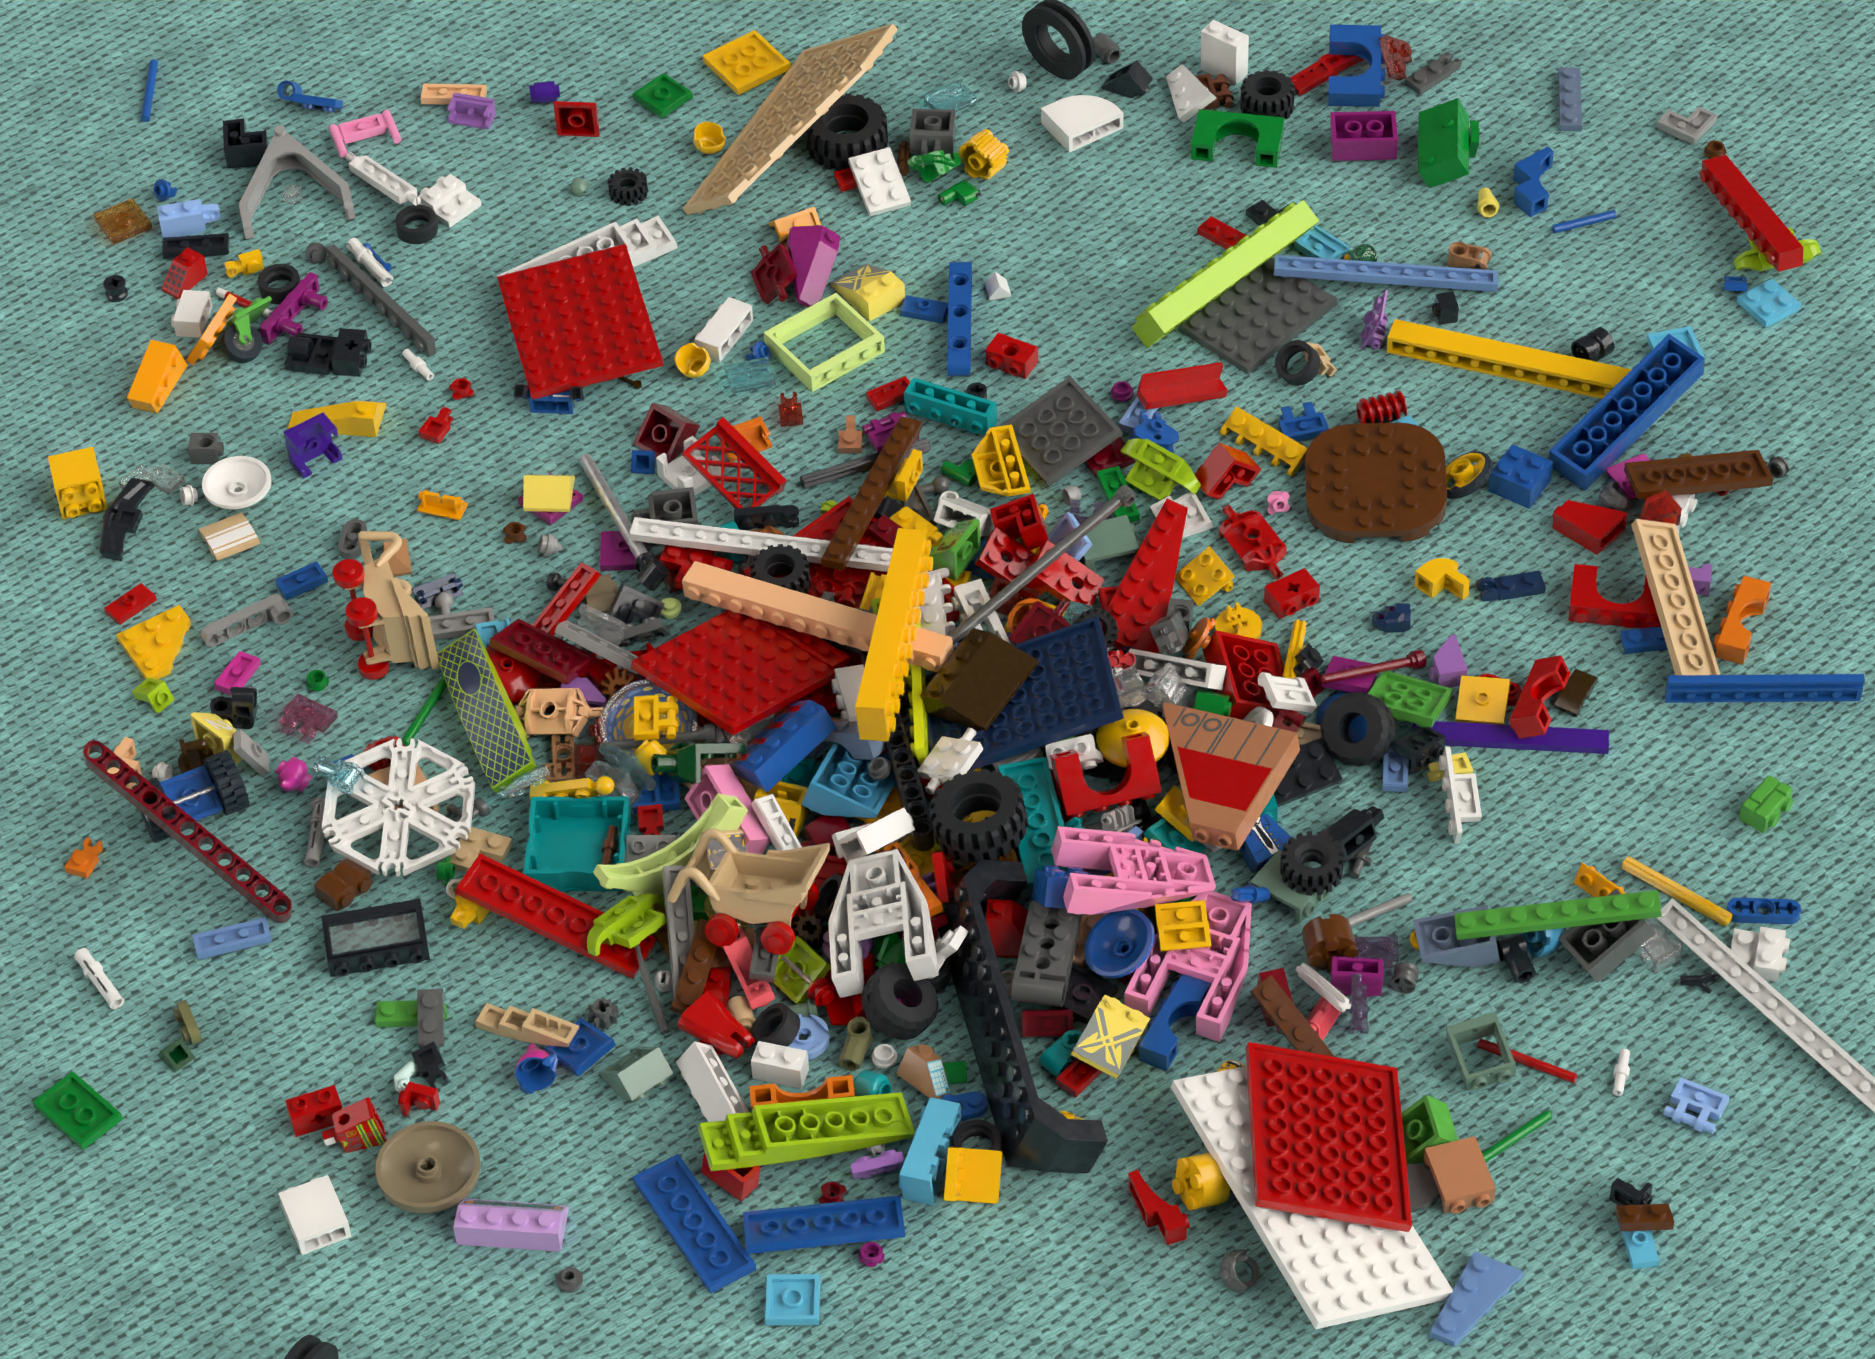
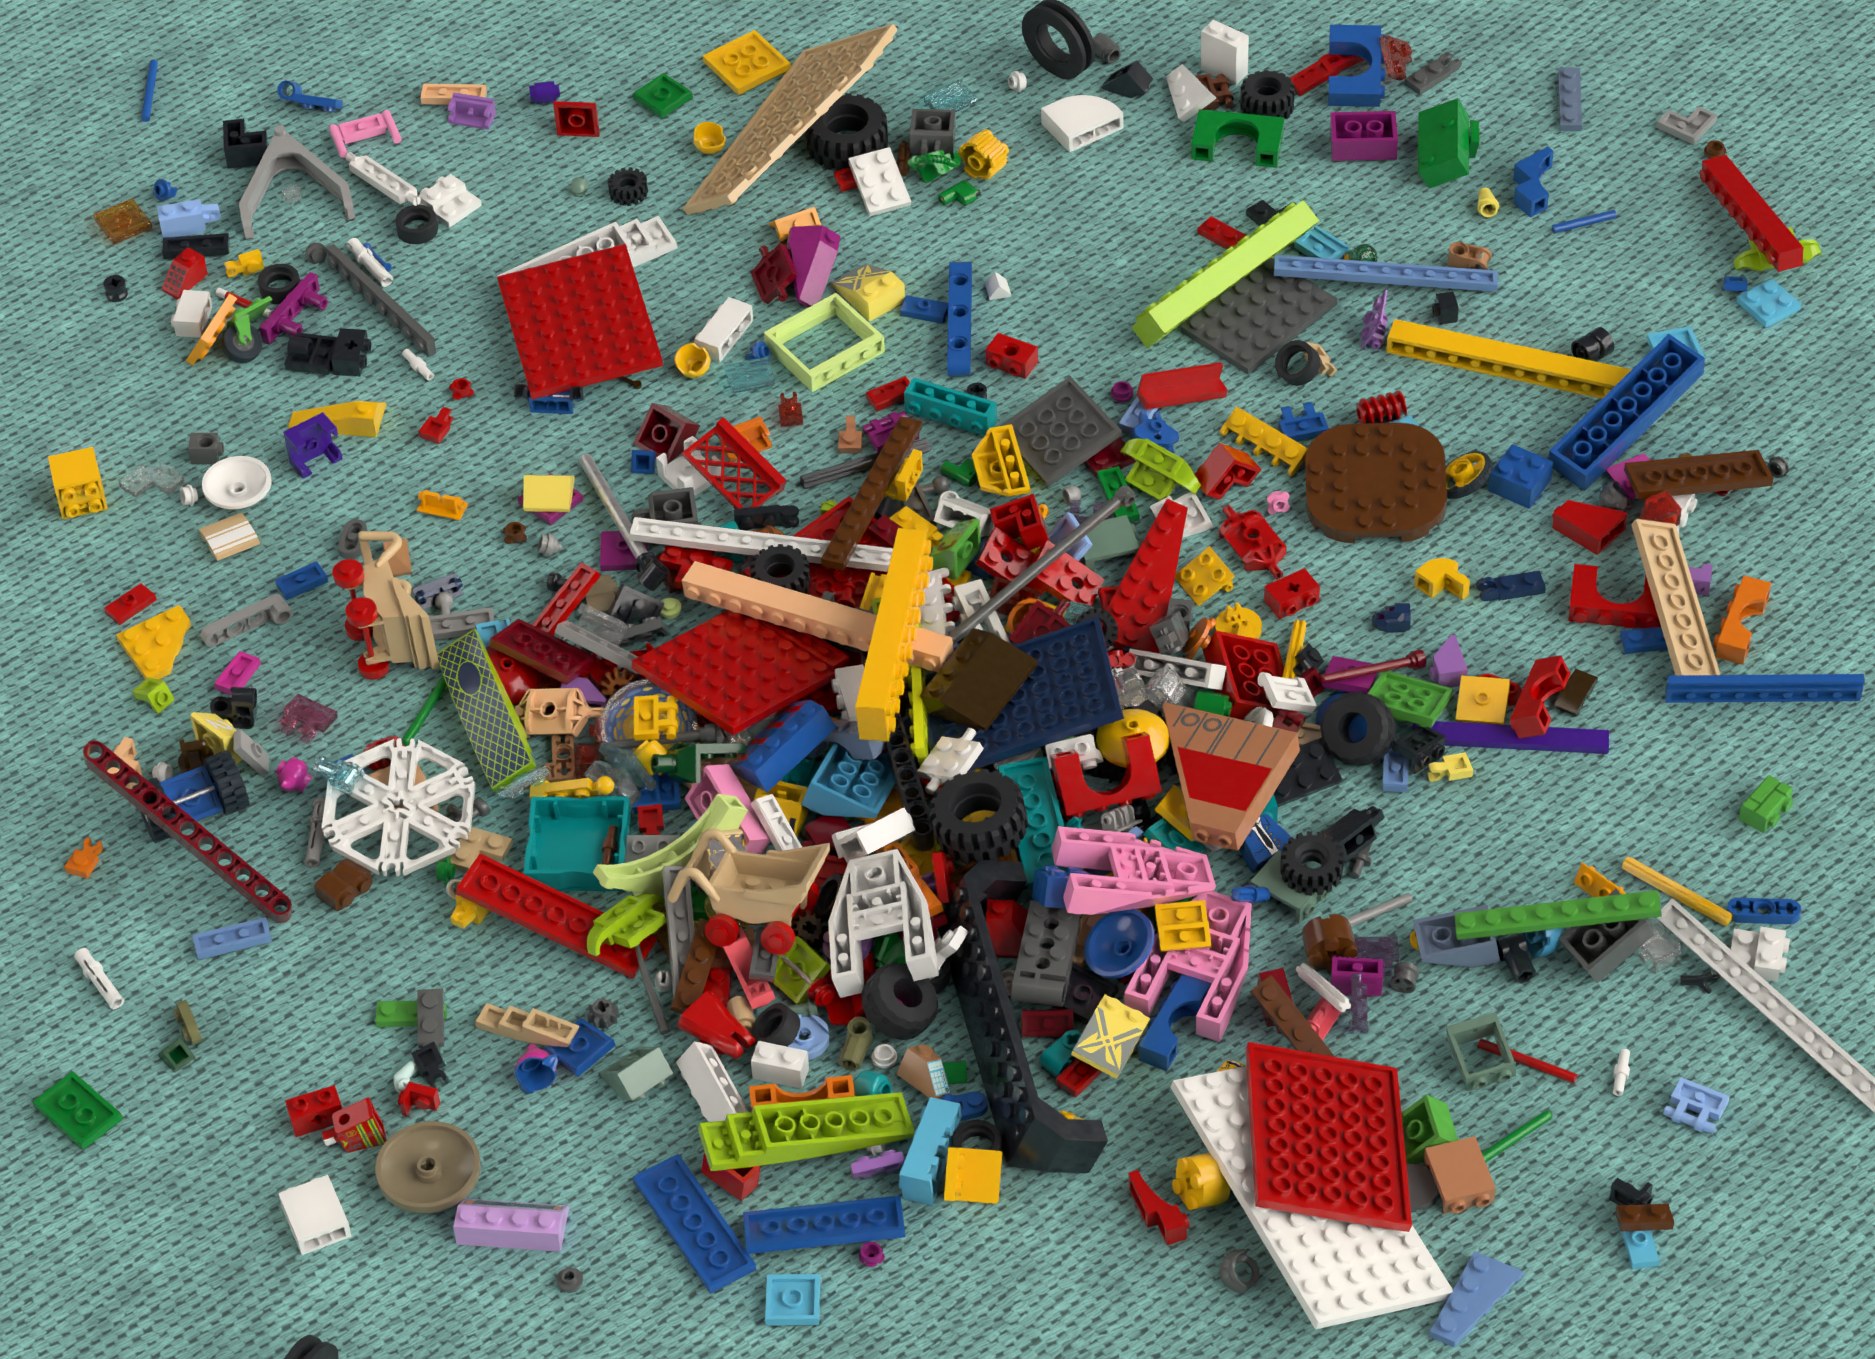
black plate [99,477,154,561] -> none
light orange wedge [127,340,187,413] -> none
green plate [306,670,329,691] -> none
black window [321,899,430,977] -> none
dark red plate [819,1181,847,1204] -> none
dark grey plate [868,757,892,781] -> none
white bracket [1439,747,1482,844] -> none

